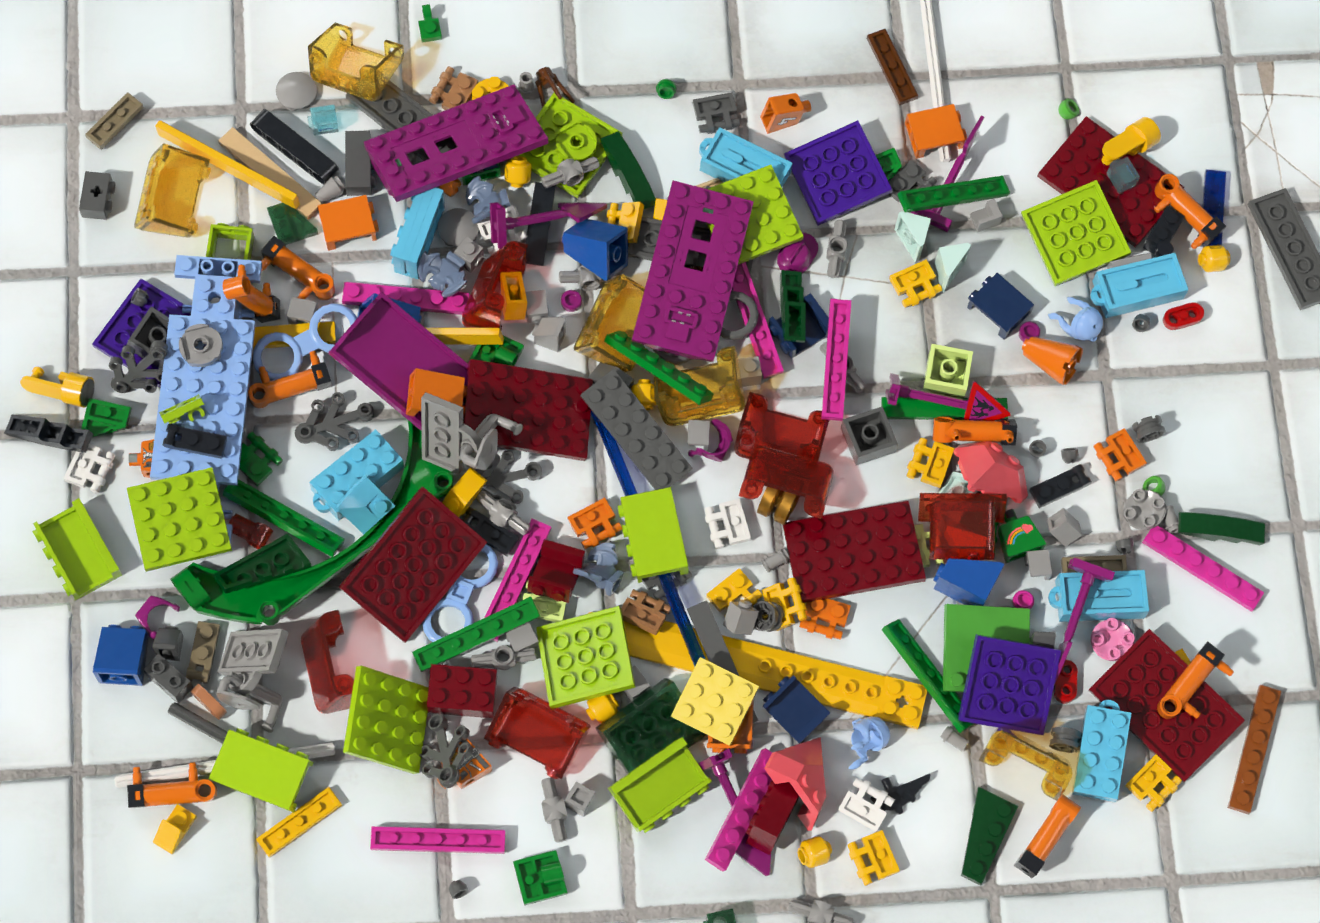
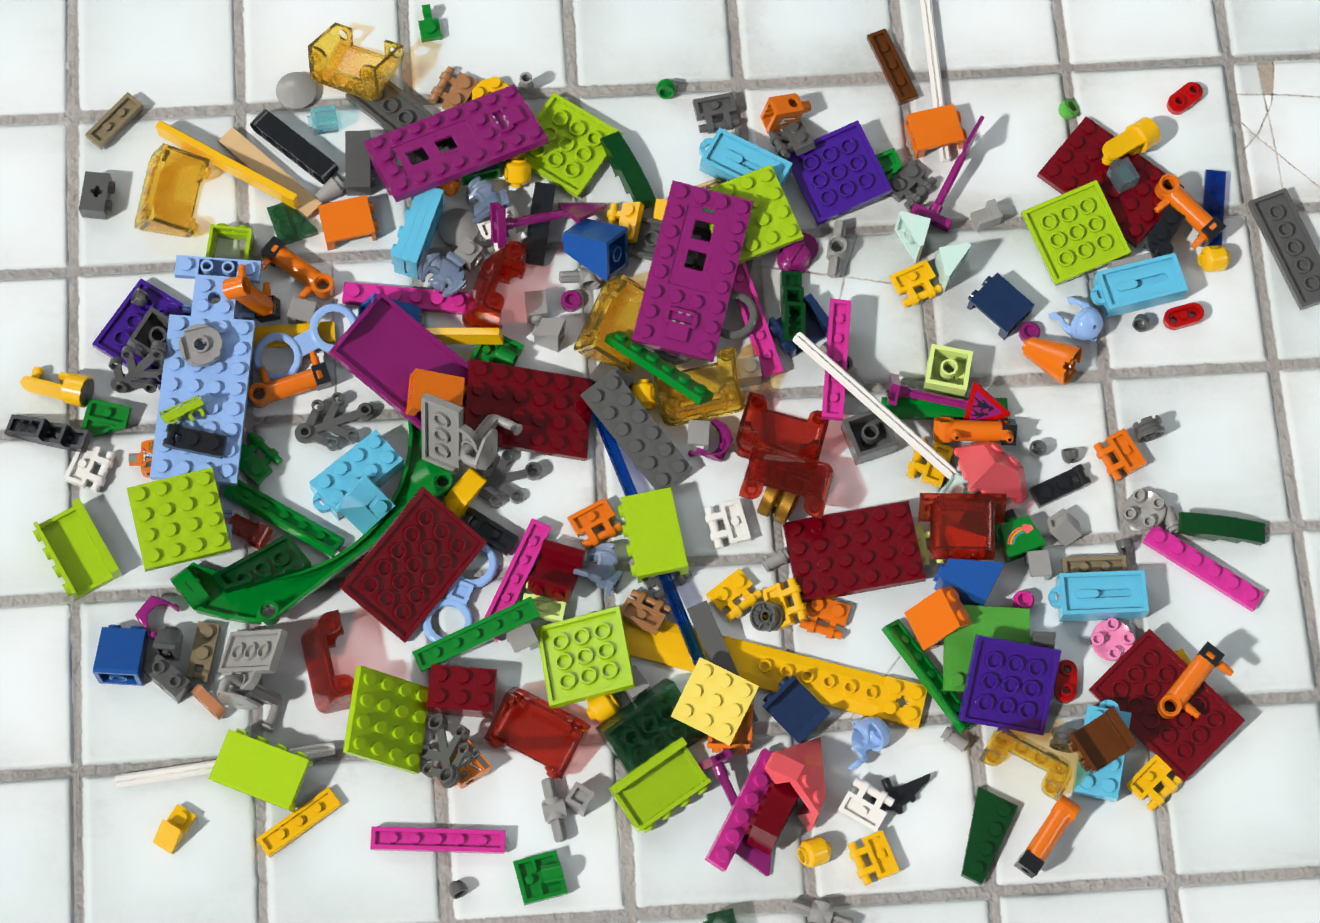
orange piece [127,762,218,808] -> none
dark grey axle [168,702,227,744] -> none
light grey axle [471,645,536,670] -> none
light grey axle [476,491,530,535] -> none
yellow slope [500,272,528,320] -> none
reddish brown plant [535,67,575,108] -> none
light grey axle [541,157,599,188] -> none
lime plate [556,123,597,162] -> none
light grey brick [723,600,759,635] -> none
green tile [897,175,1010,213] -> none
magenta piece [1054,557,1115,685] -> none
bright green piece [1143,476,1165,496] -> none
dark orange plate [1227,685,1281,815] -> none
none -> dark grey plate [769,119,816,160]
none -> white axle [793,332,957,479]
none -> orange panel [904,586,972,651]
none -> reddish brown panel [1066,706,1138,775]
none -> red plate [1167,82,1203,115]

